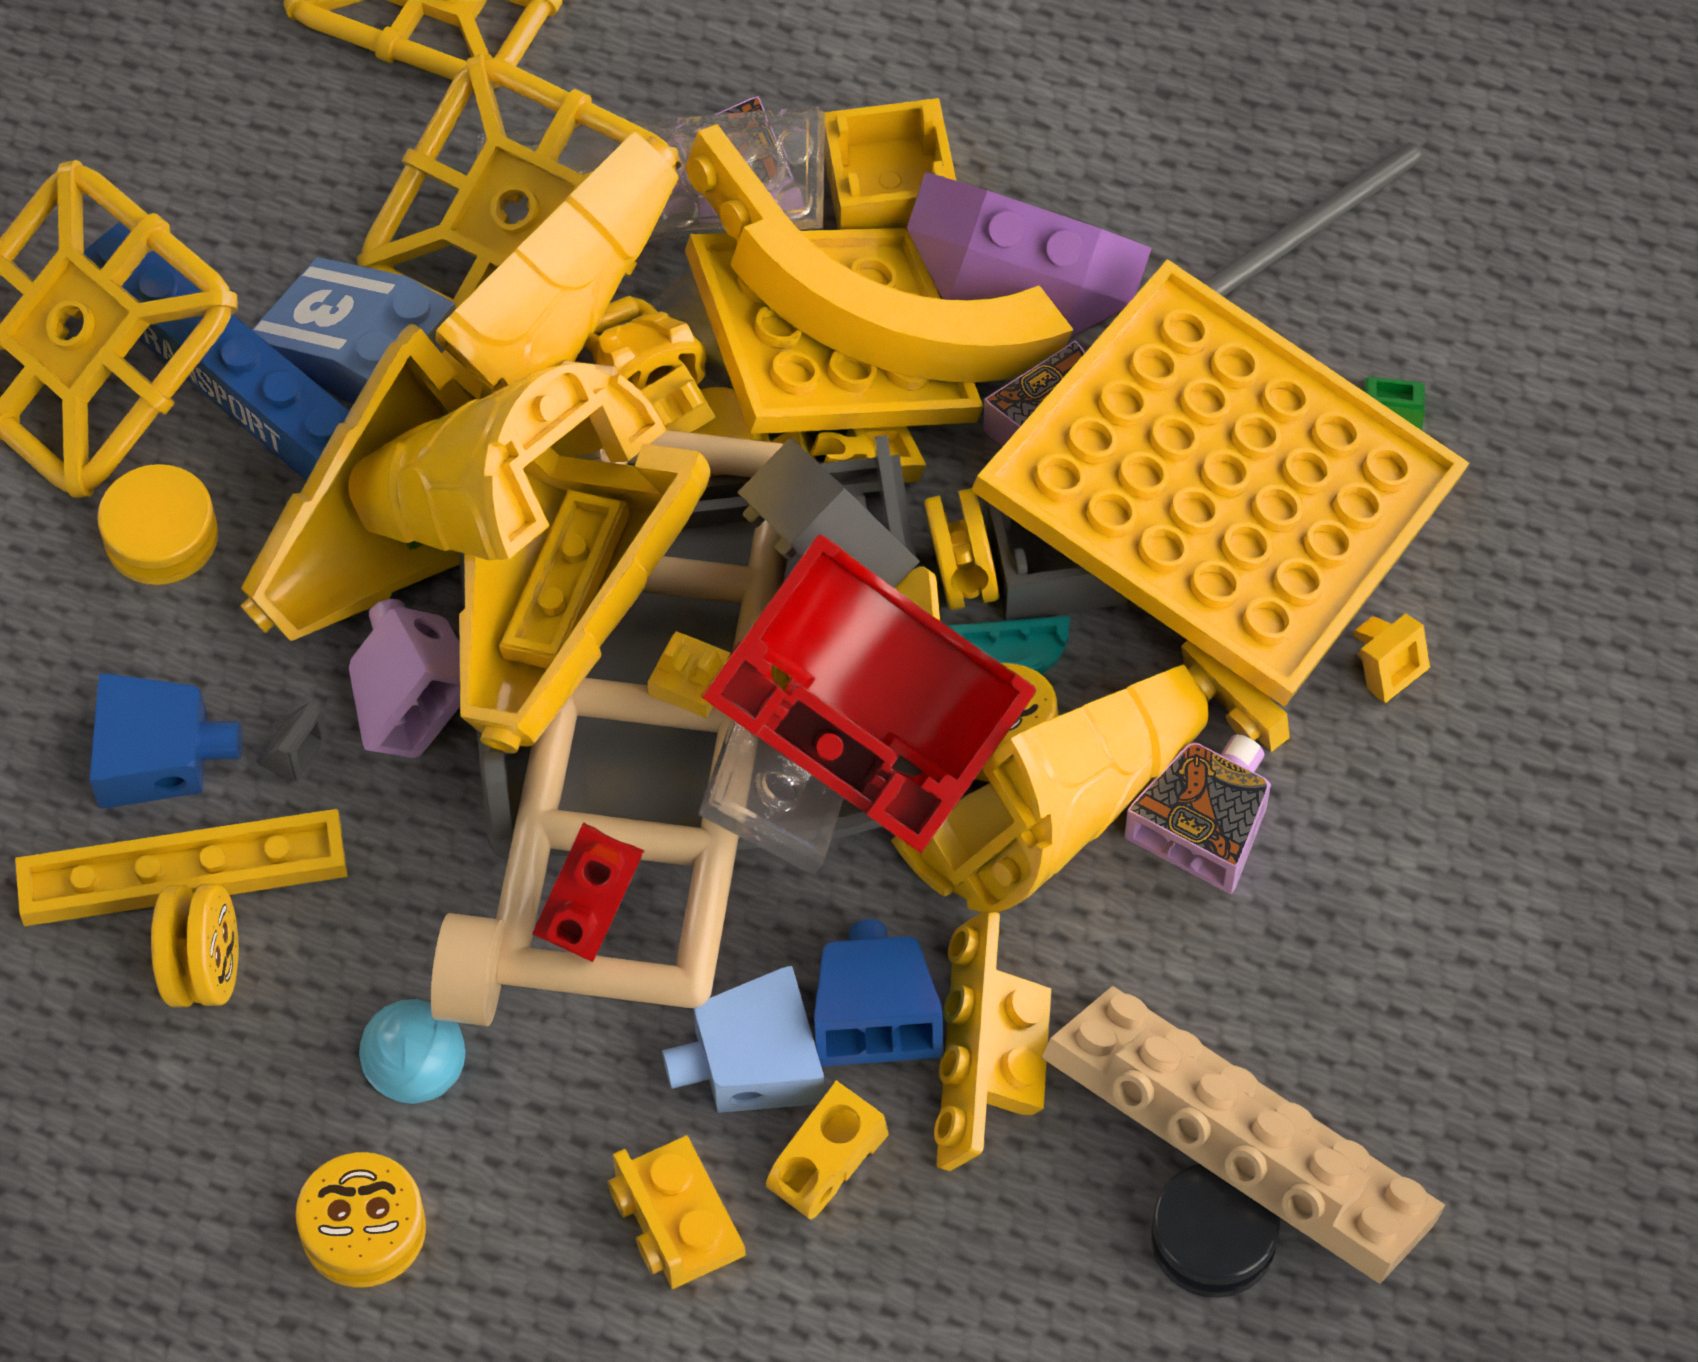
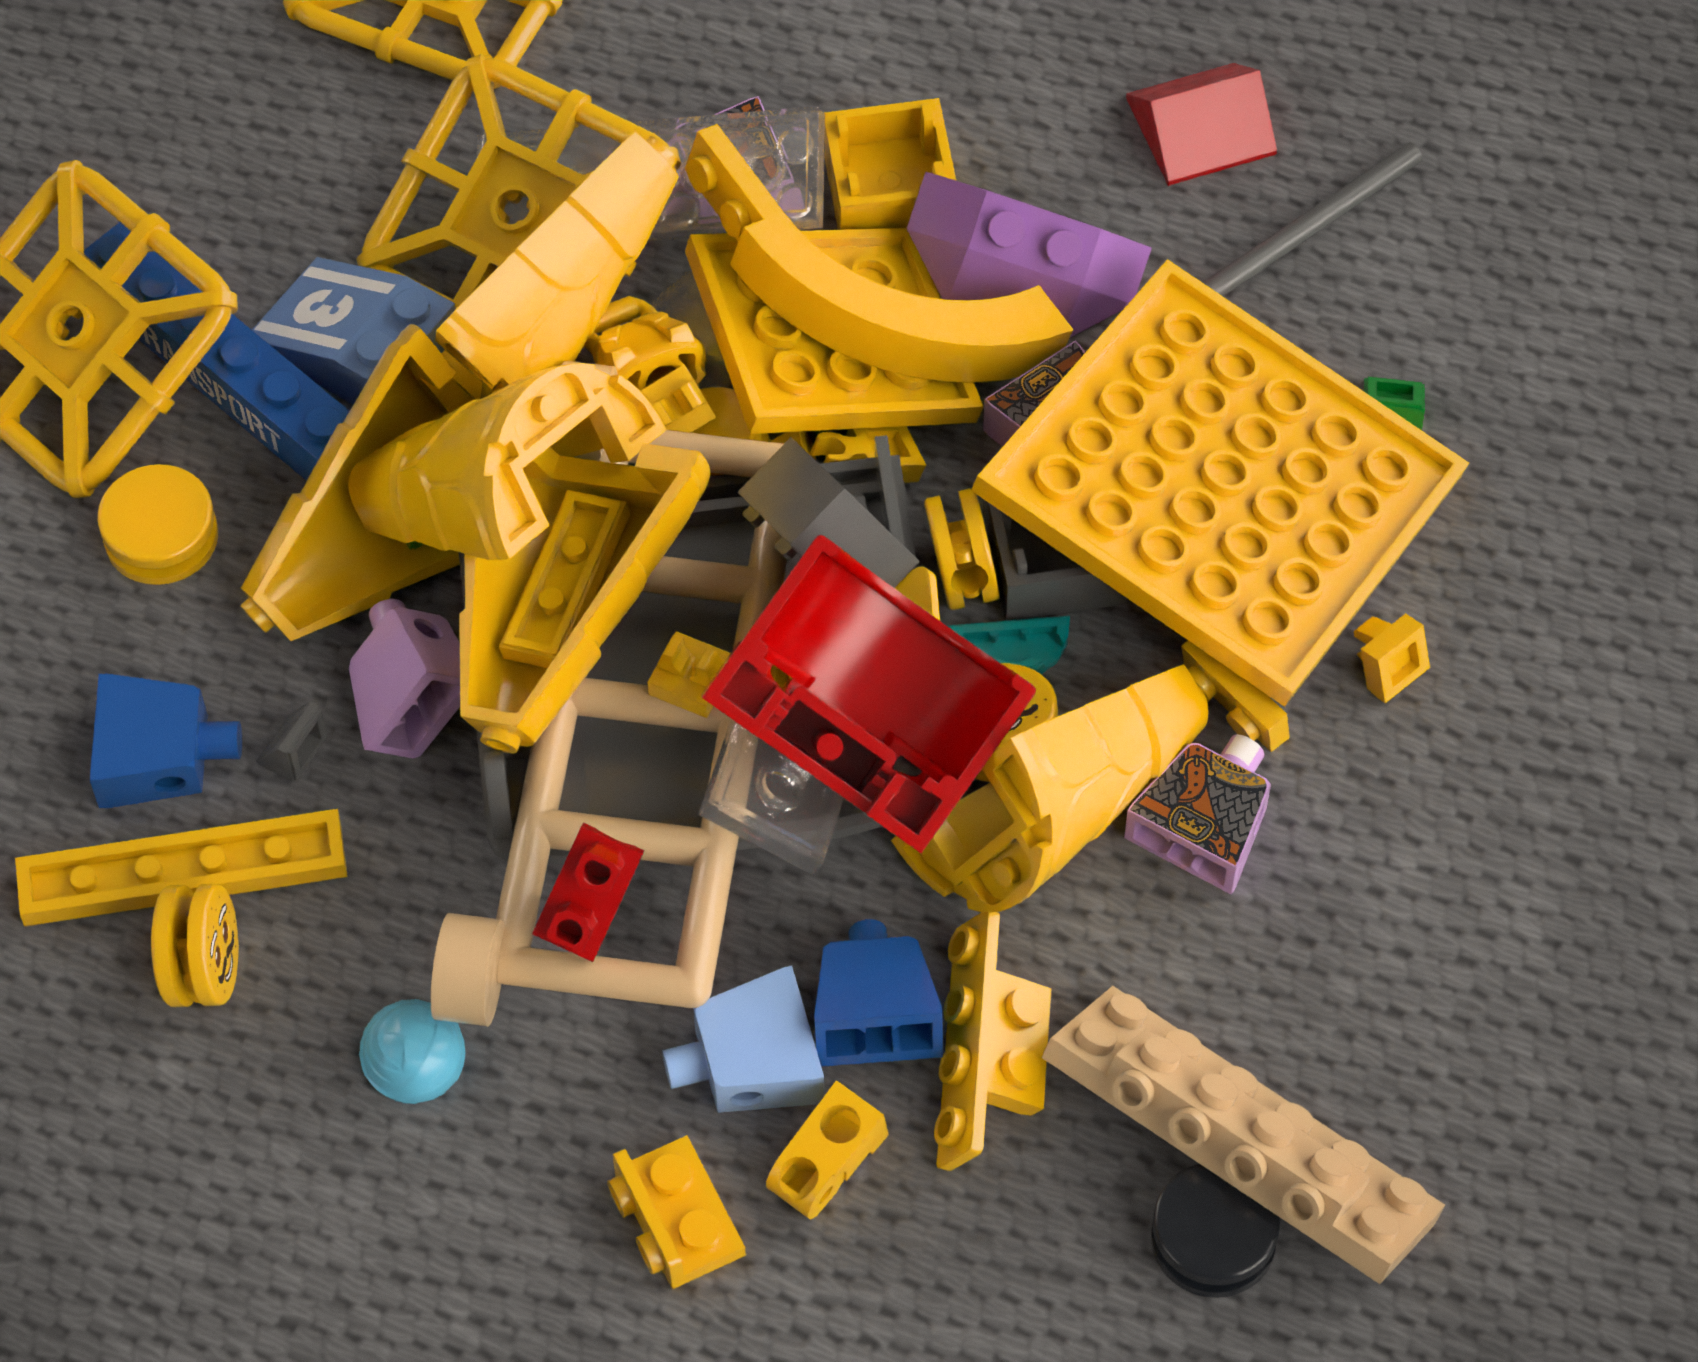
yellow head [295,1152,426,1287] -> none
none -> slope [1126,63,1277,186]

